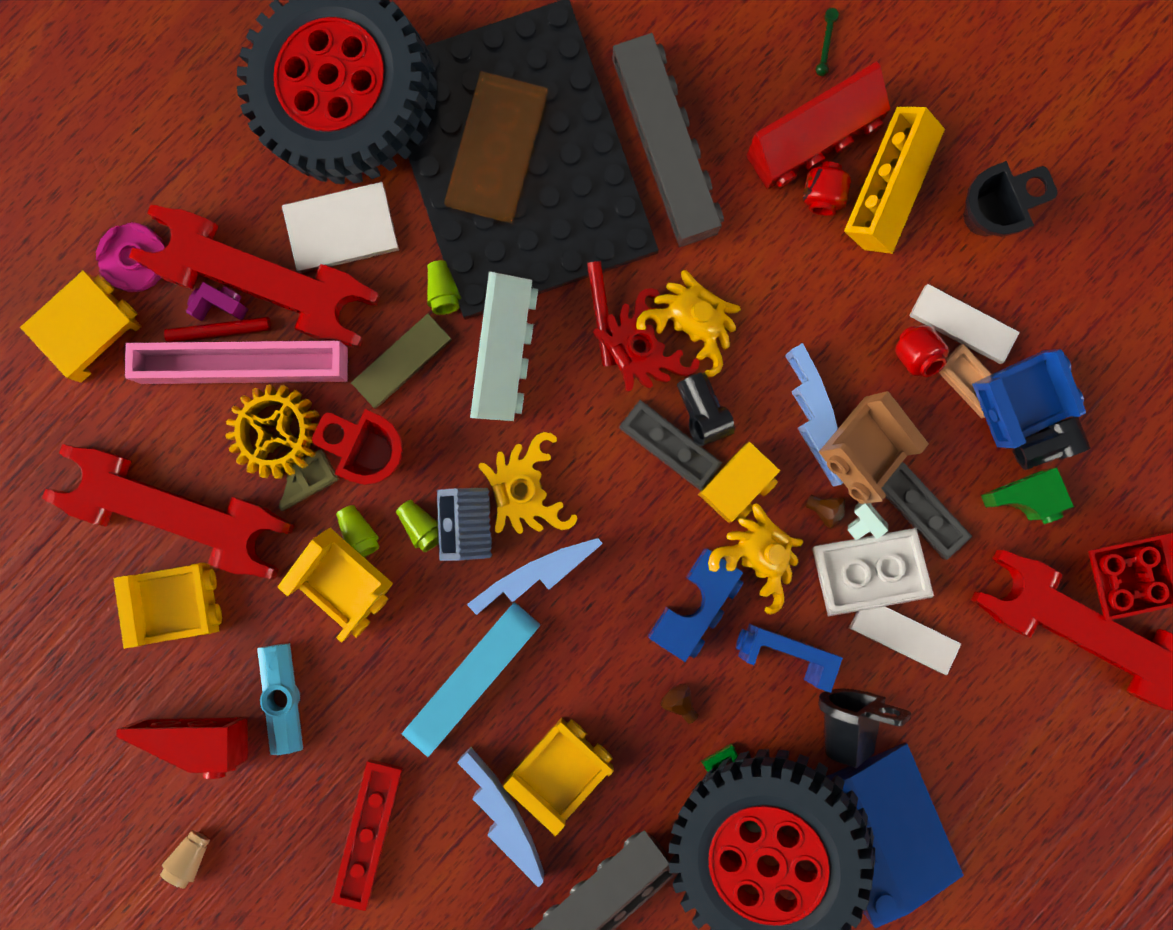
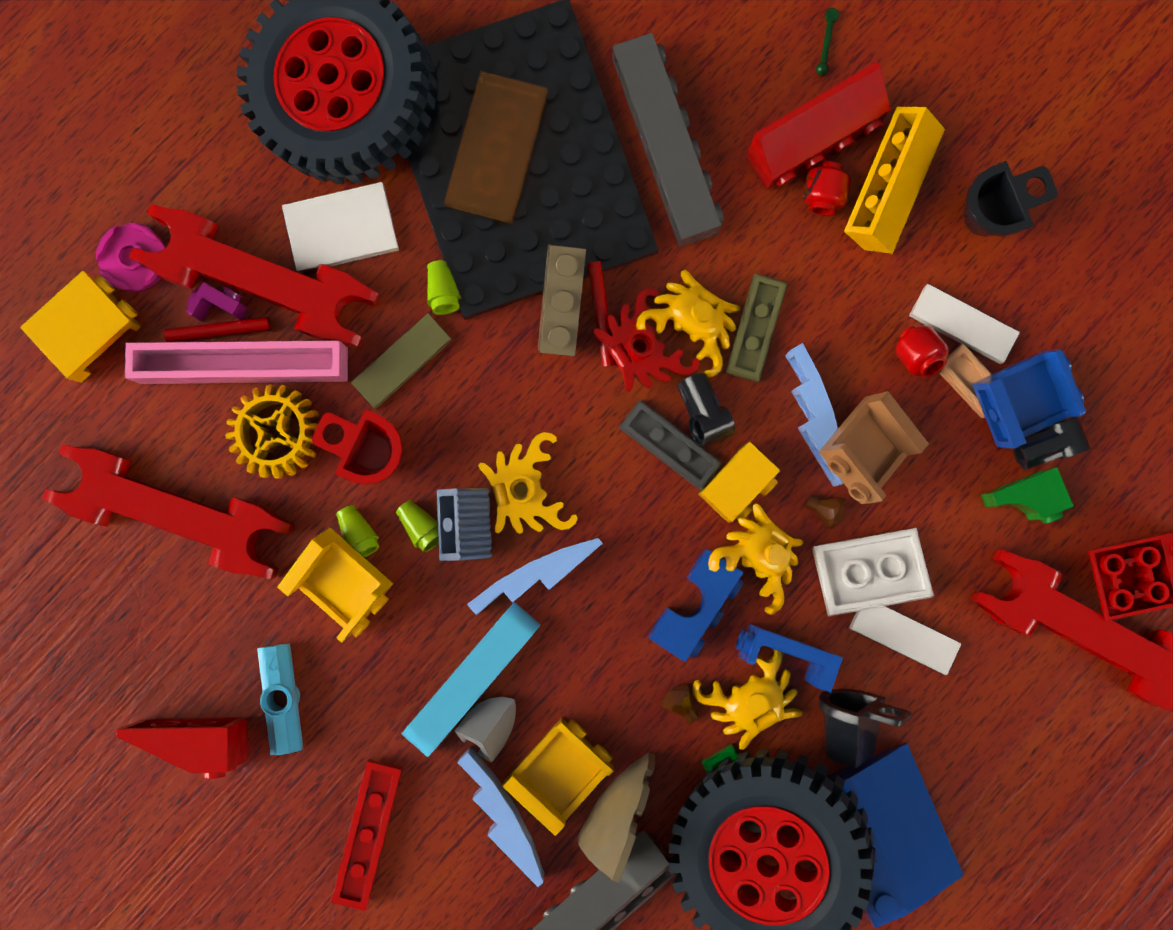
yellow panel [113,563,222,649] -> none
tan cone [160,830,210,889] -> none
olive tile [279,449,340,511] -> none
light aqua slope [470,272,538,421] -> none
light aqua tile [847,503,888,541] -> none
dark grey tile [881,462,972,560] -> none
none -> light grey brick [455,697,516,763]
none -> dark tan brick [538,245,586,356]
none -> dark tan brick [577,752,655,883]
none -> yellow animal [692,649,803,750]
none -> olive tile [725,273,787,383]

